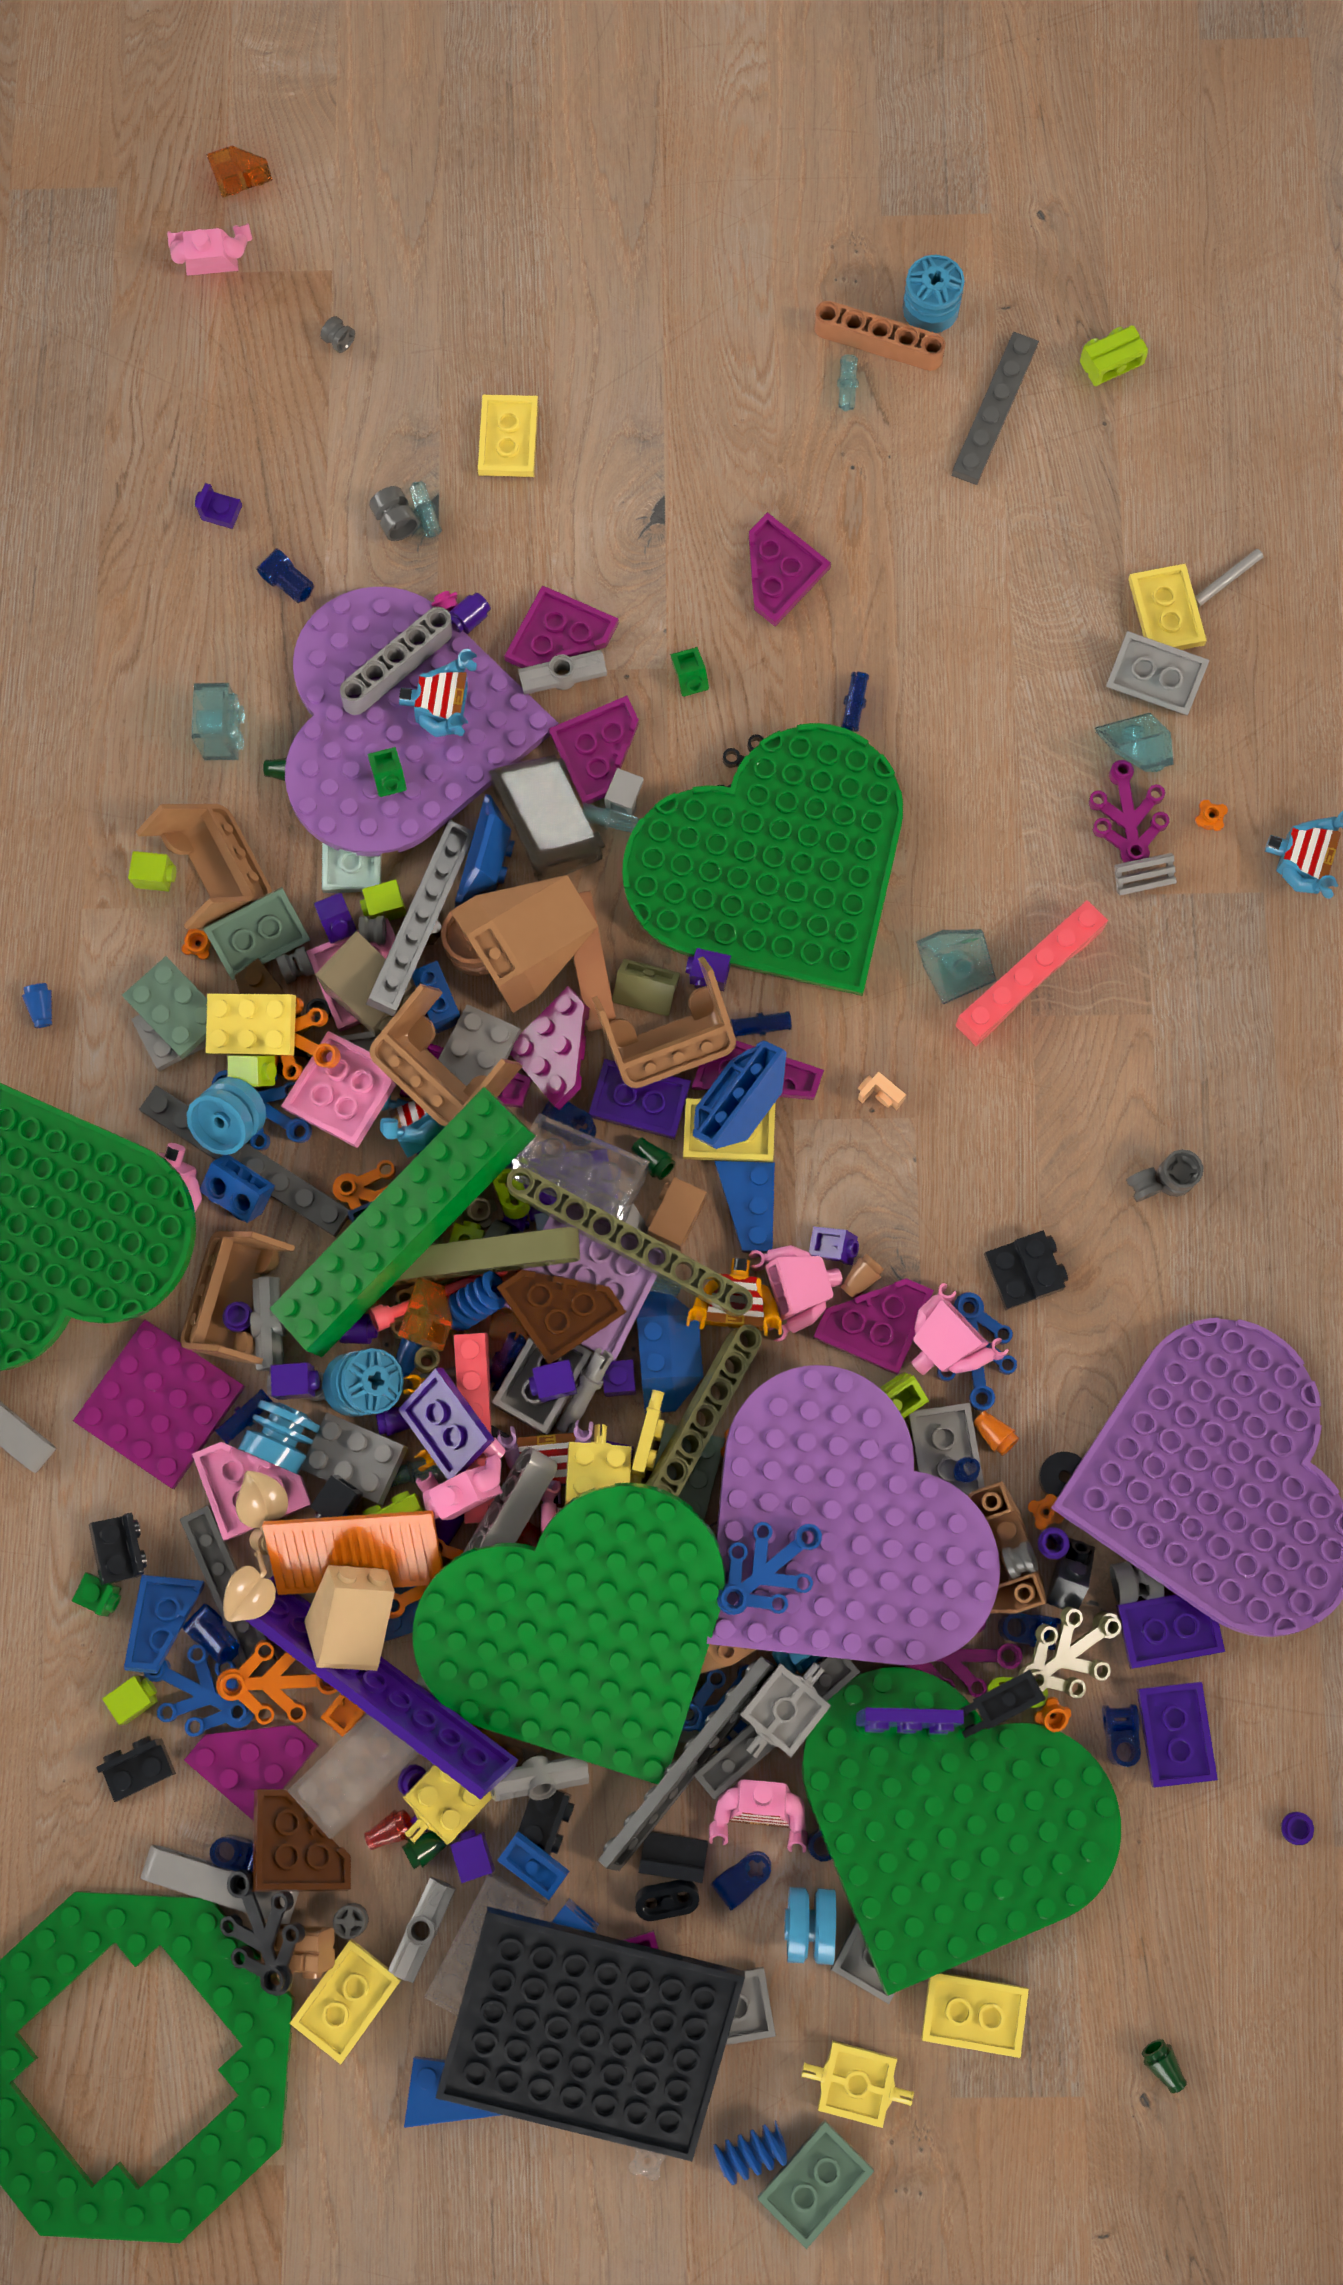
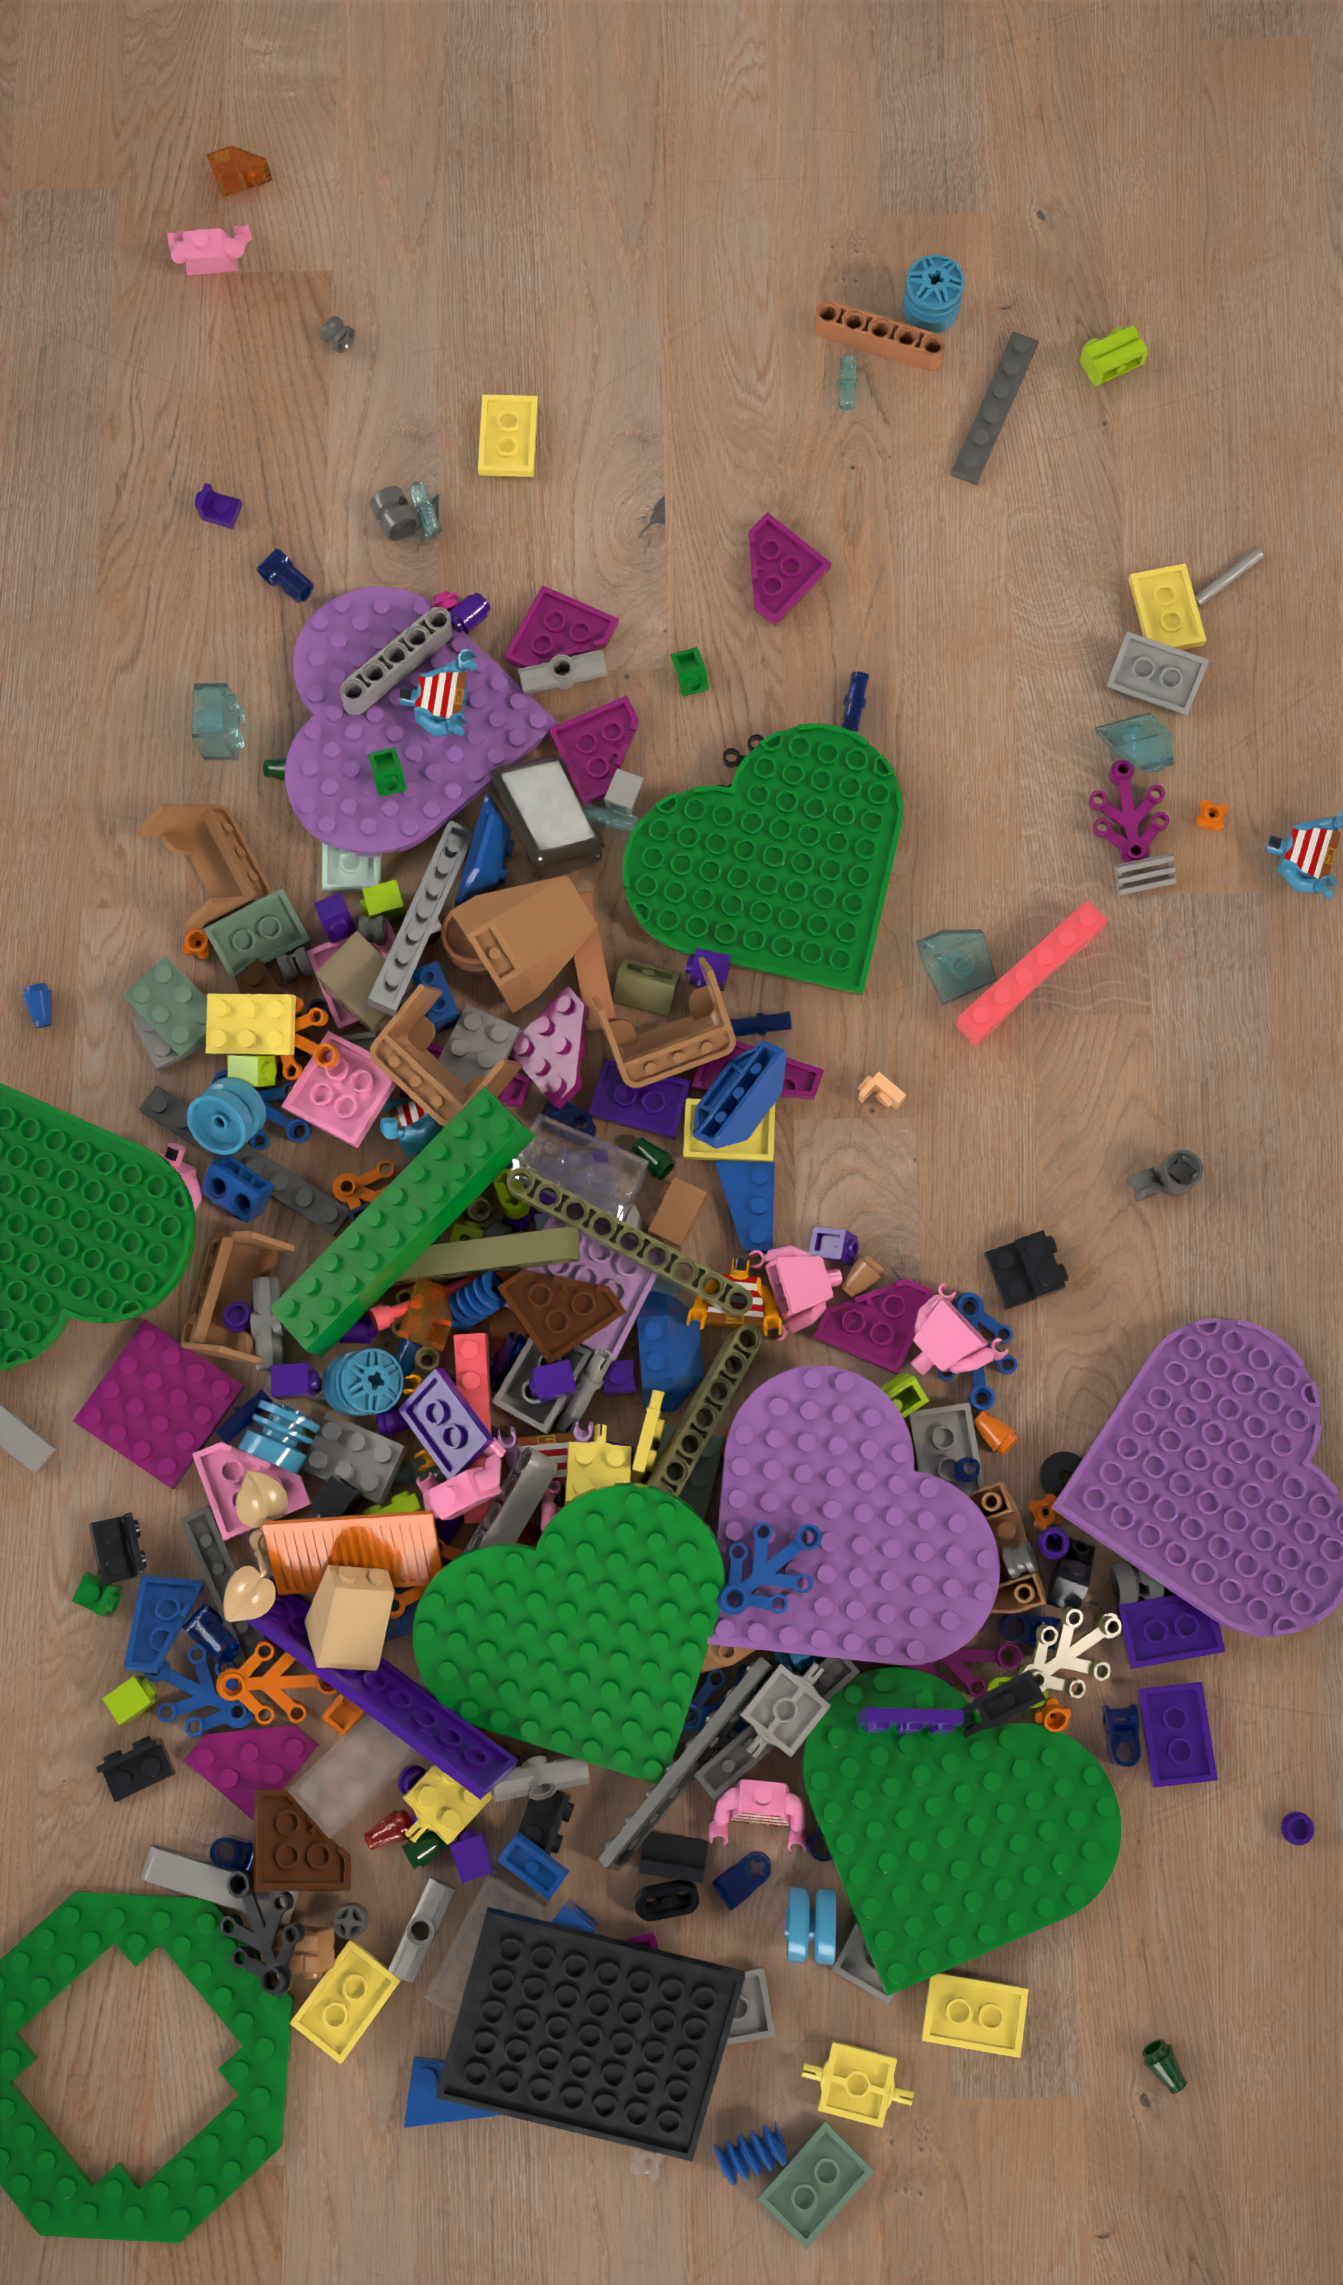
lime brick [128,851,177,892] -> none

